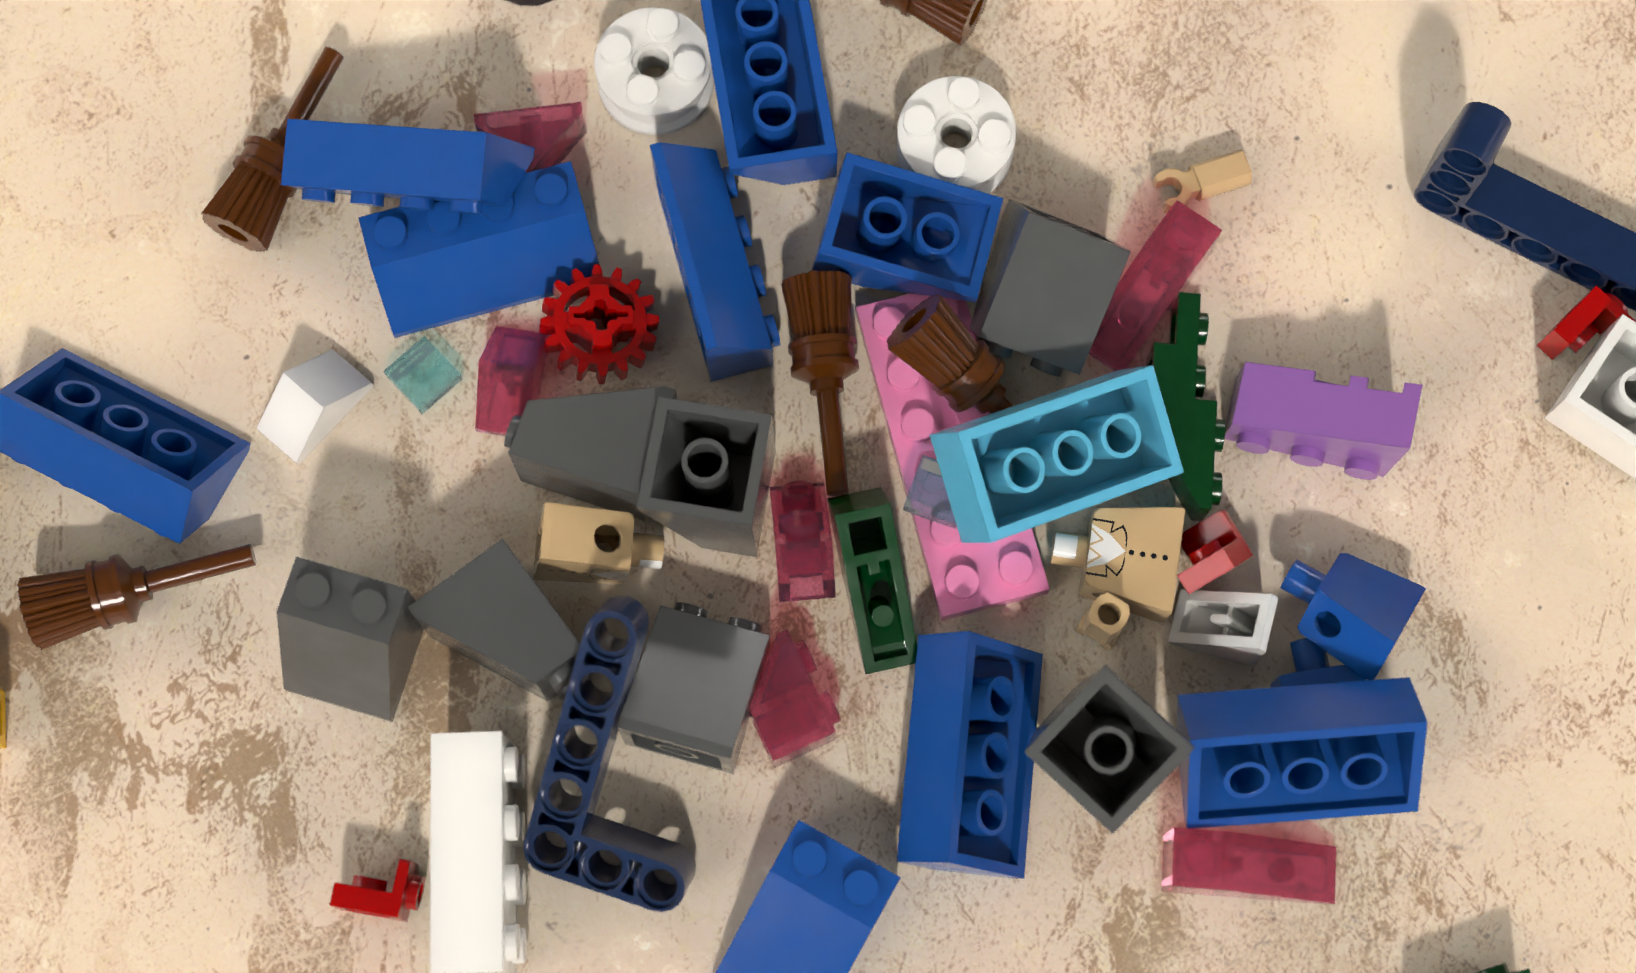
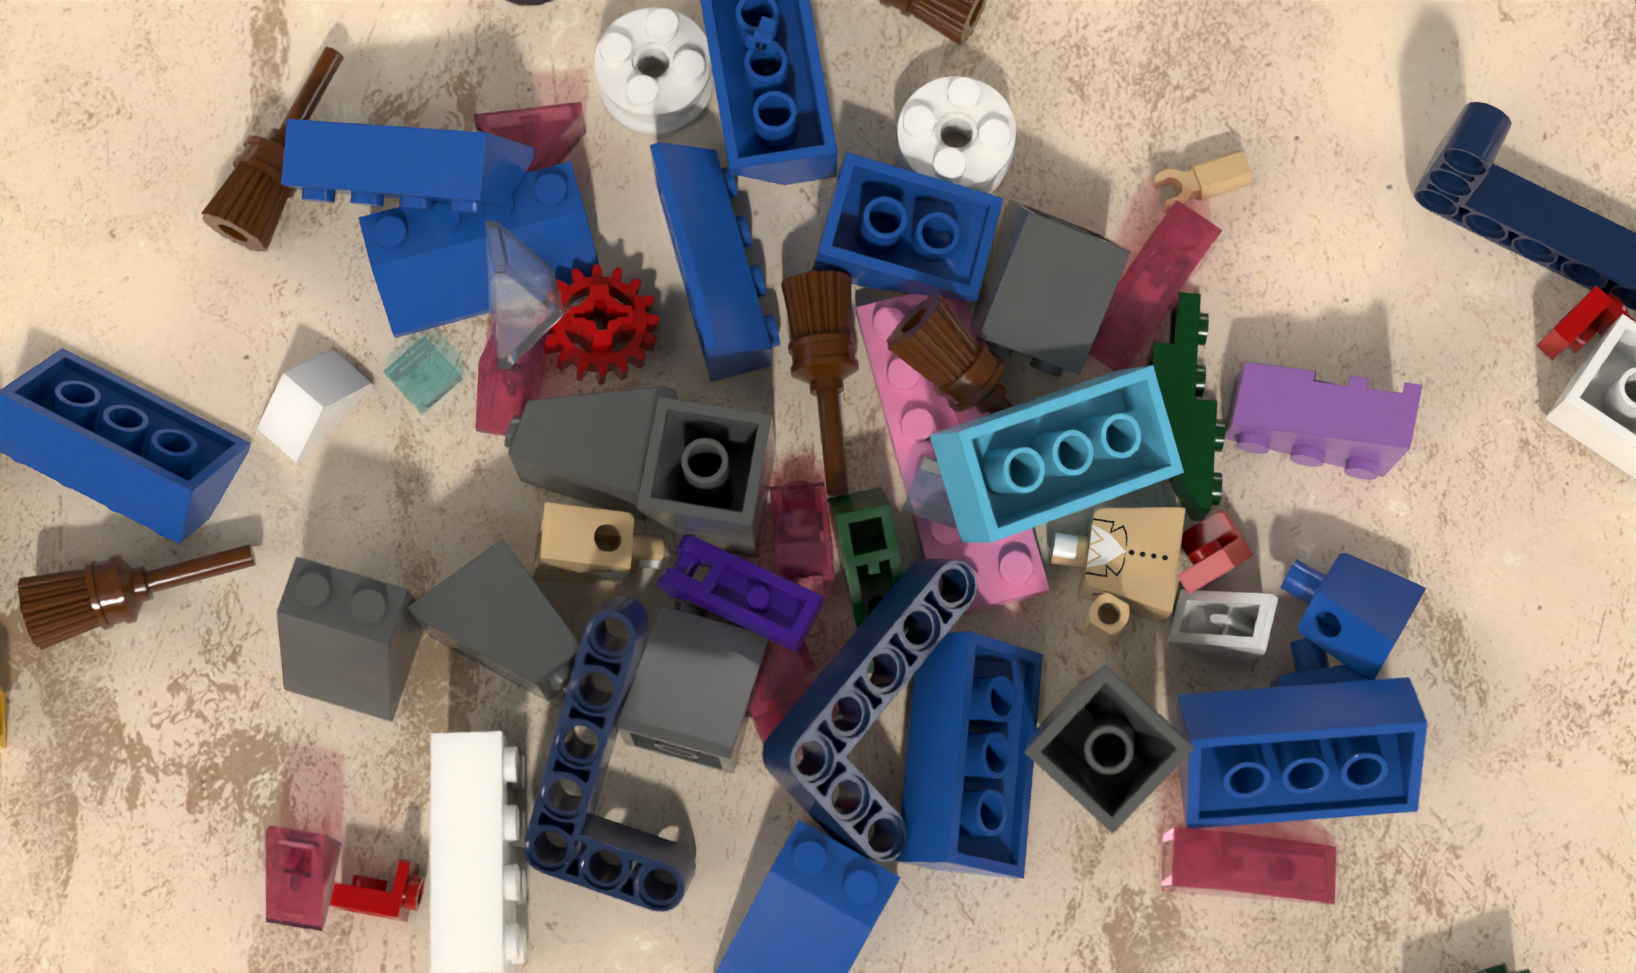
none -> clear pink slope [266,825,342,931]
none -> clear slope [485,221,565,369]
none -> dark purple plate [657,534,824,652]
none -> blue piece [745,16,778,56]
none -> dark blue beam [762,558,977,863]

